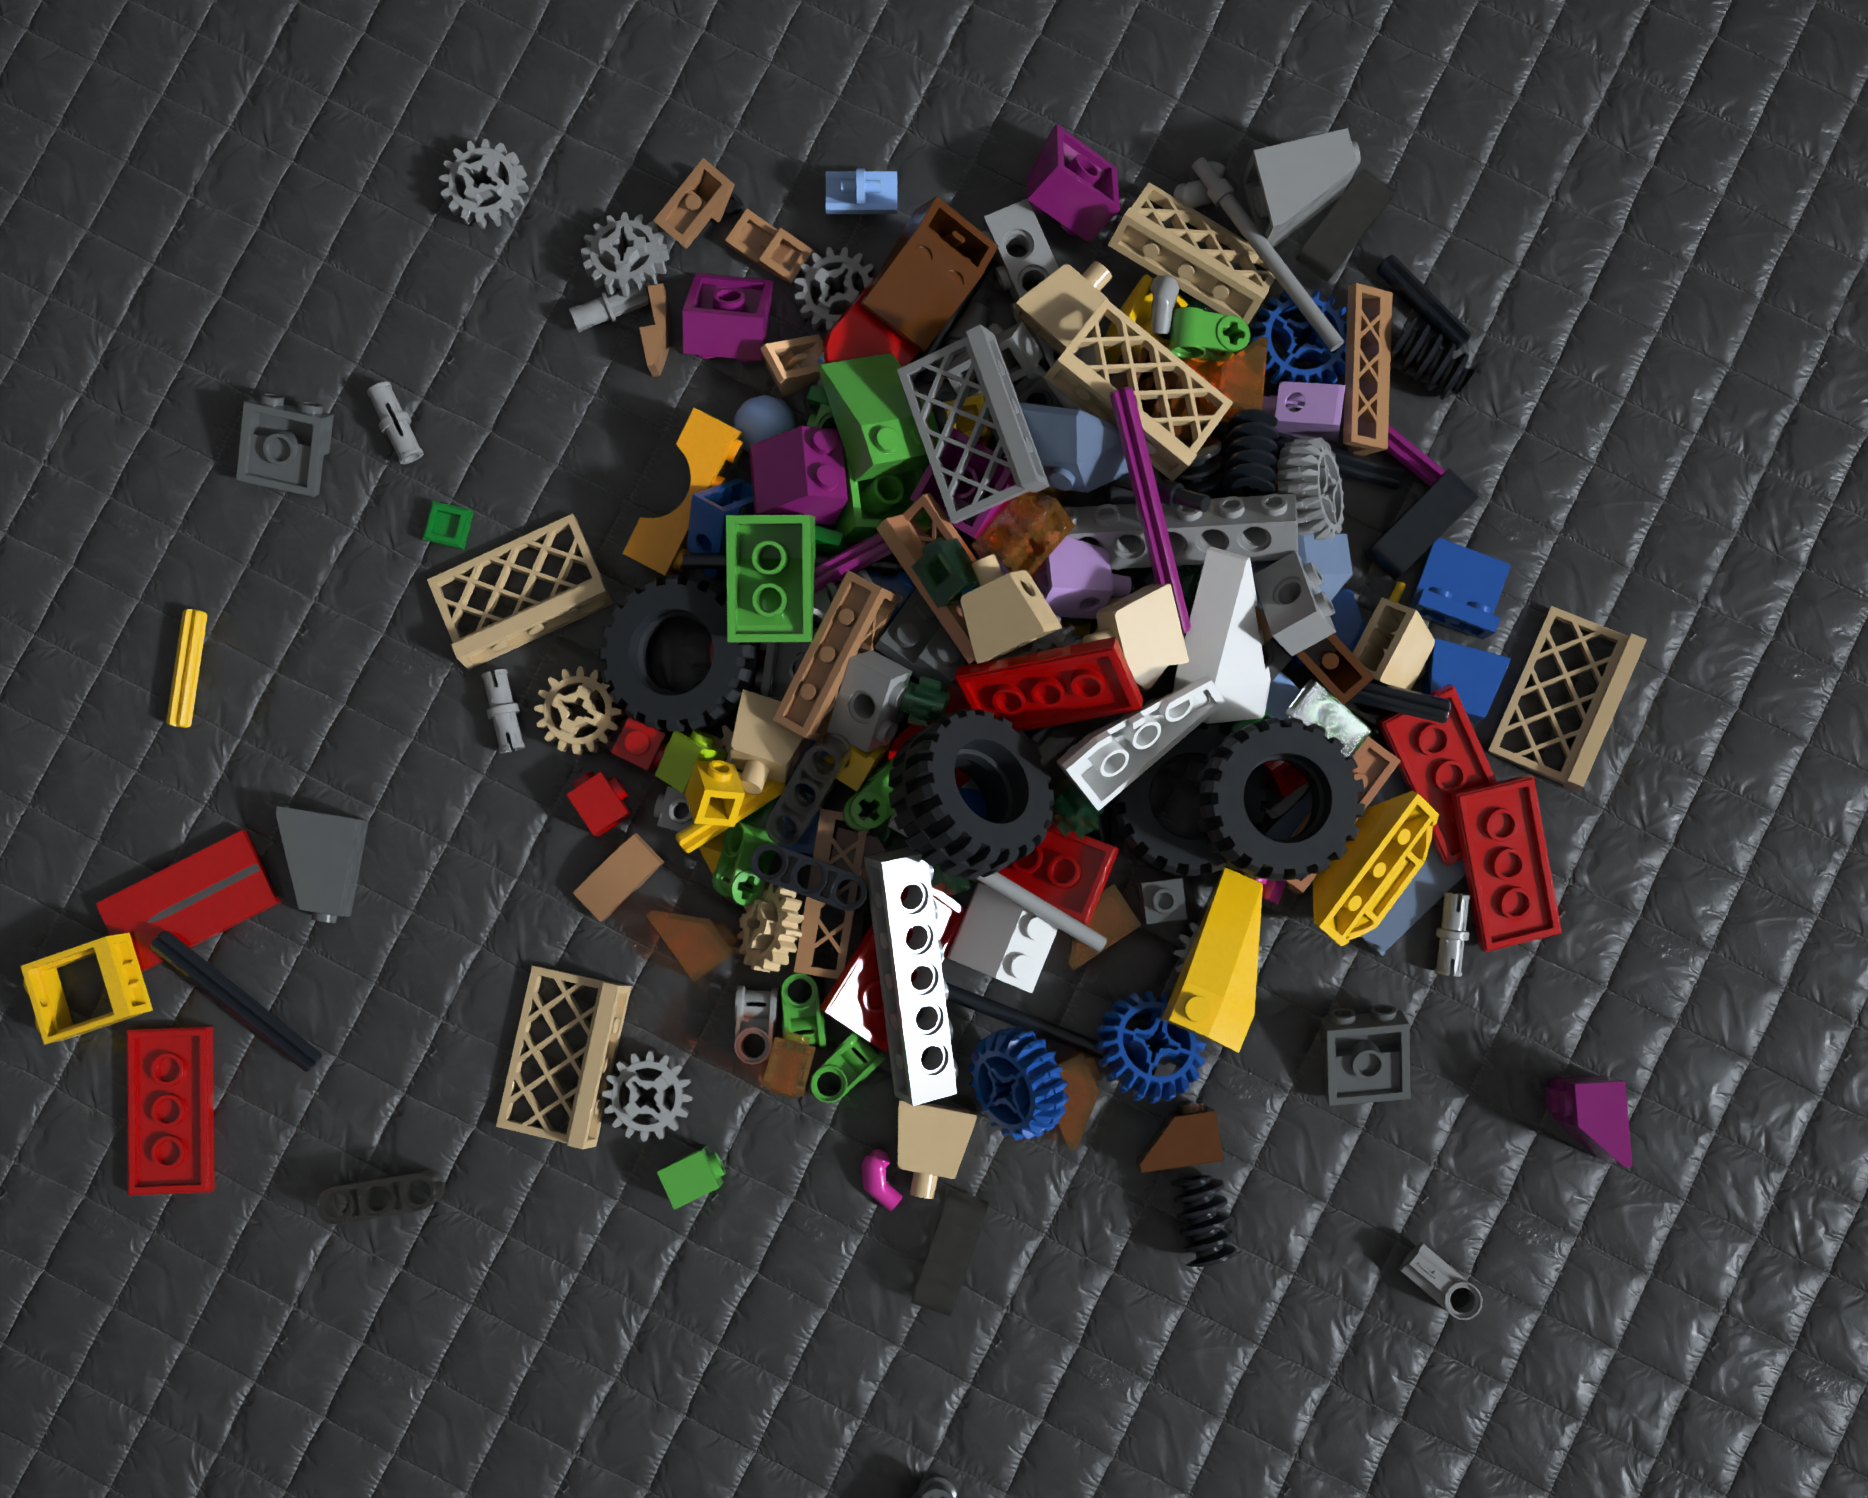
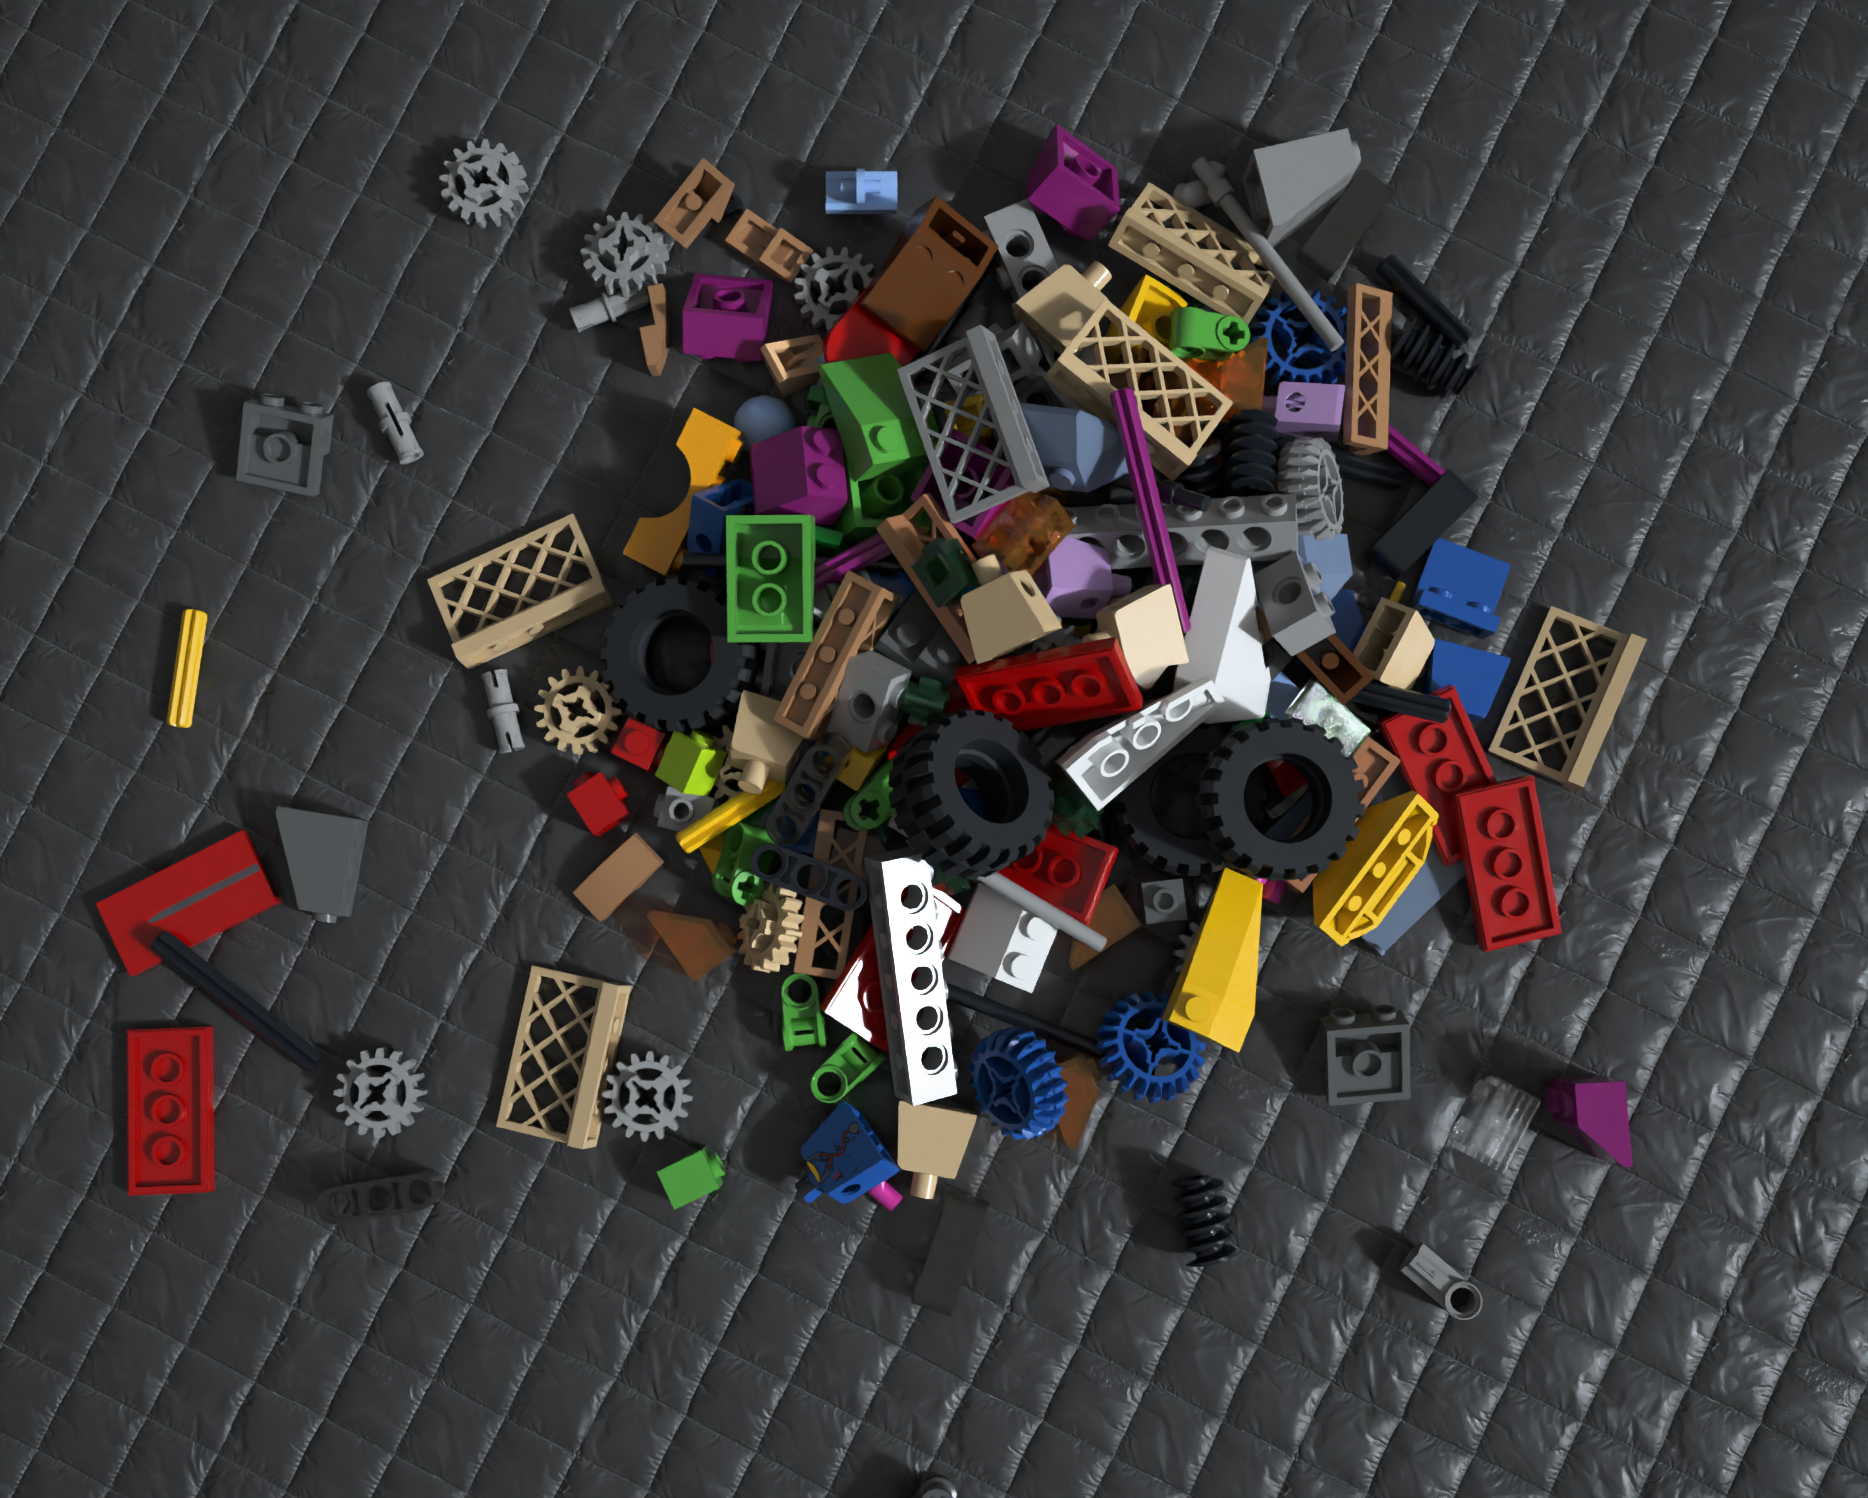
yellow window [20,933,153,1045] -> none
green tile [422,501,474,551] -> none
yellow brick [685,760,745,827] -> none
light grey piece [734,985,779,1065] -> none
clear orange slope [762,1032,816,1101] -> none
reddish brown slope [1136,1102,1223,1173] -> none
light grey arm [1150,275,1179,334] -> none
light grey pin [1435,892,1471,977] -> none
none -> light grey gear [333,1047,428,1138]
none -> blue torso [795,1101,900,1204]
none -> clear brick [1451,1074,1542,1174]

